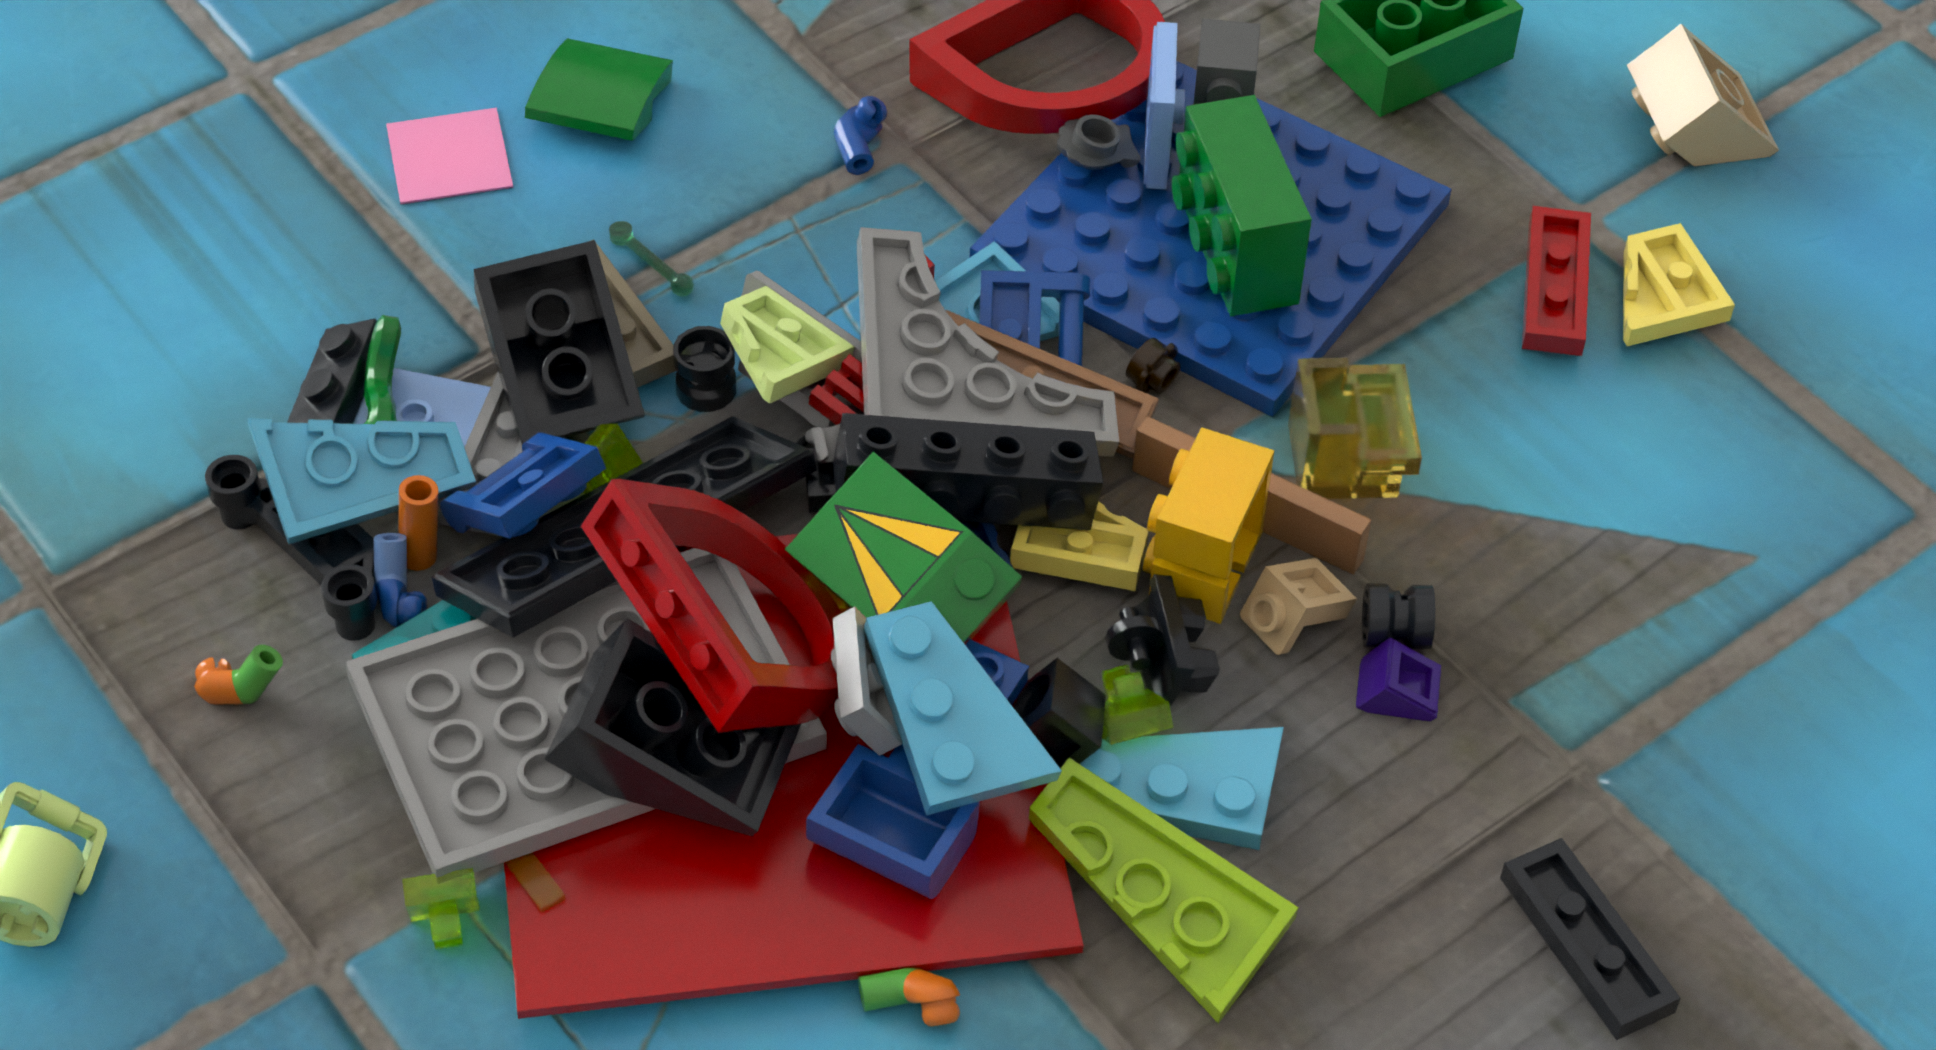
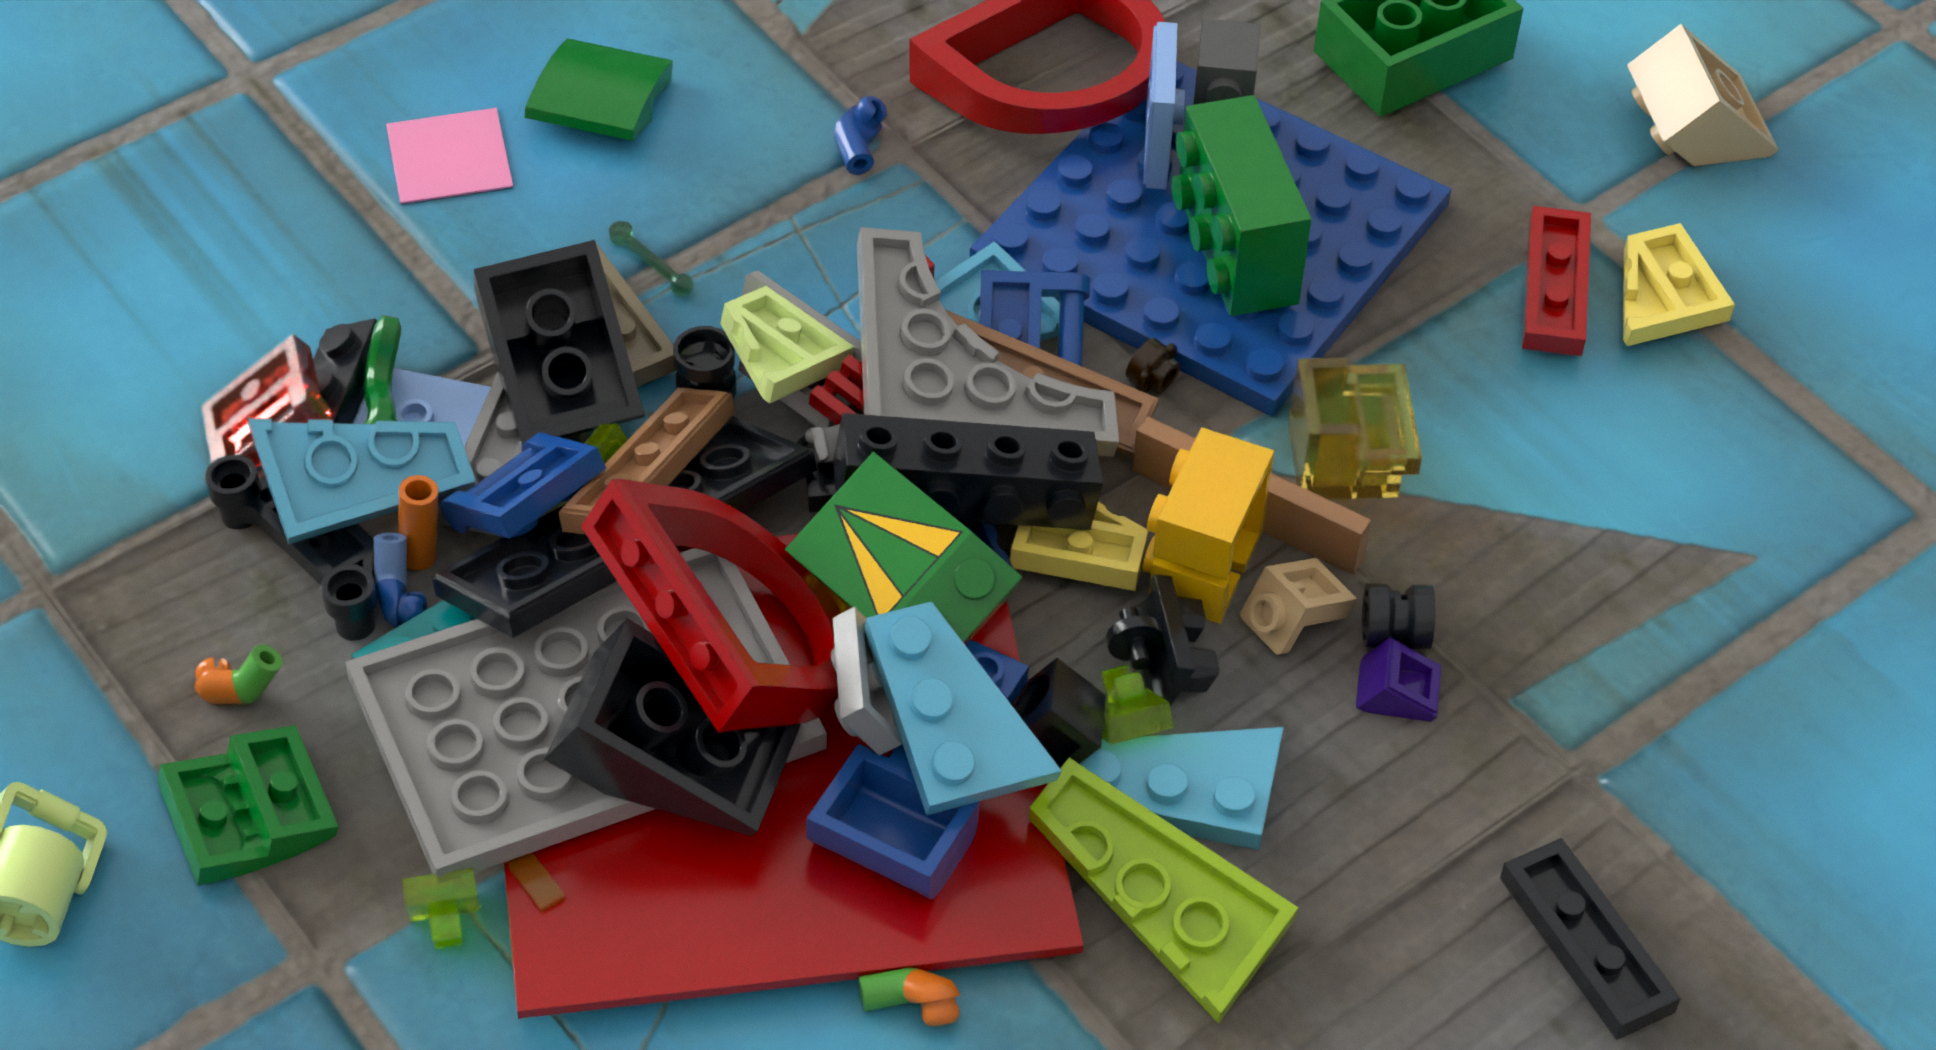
dark grey animal [1057,115,1141,171] -> none
none -> green slope [157,725,339,886]
none -> clear red plate [201,334,332,468]
none -> medium nougat tile [558,387,735,534]

